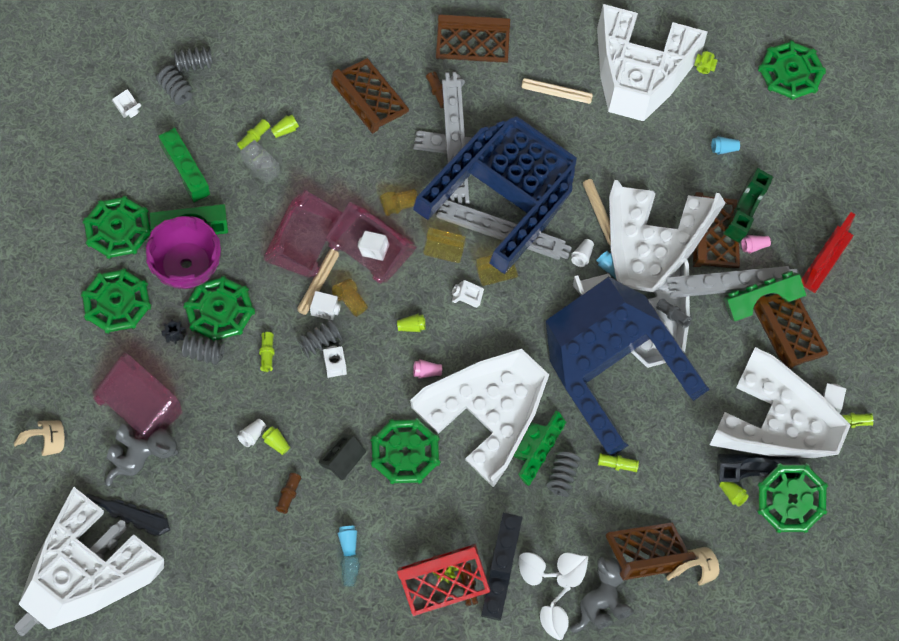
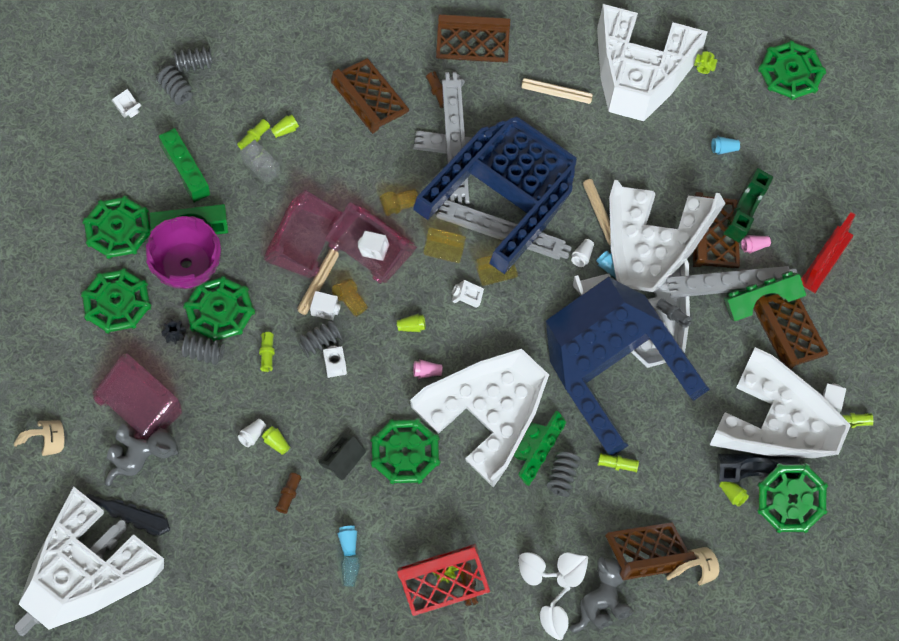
black bracket [481,512,523,621] -> none

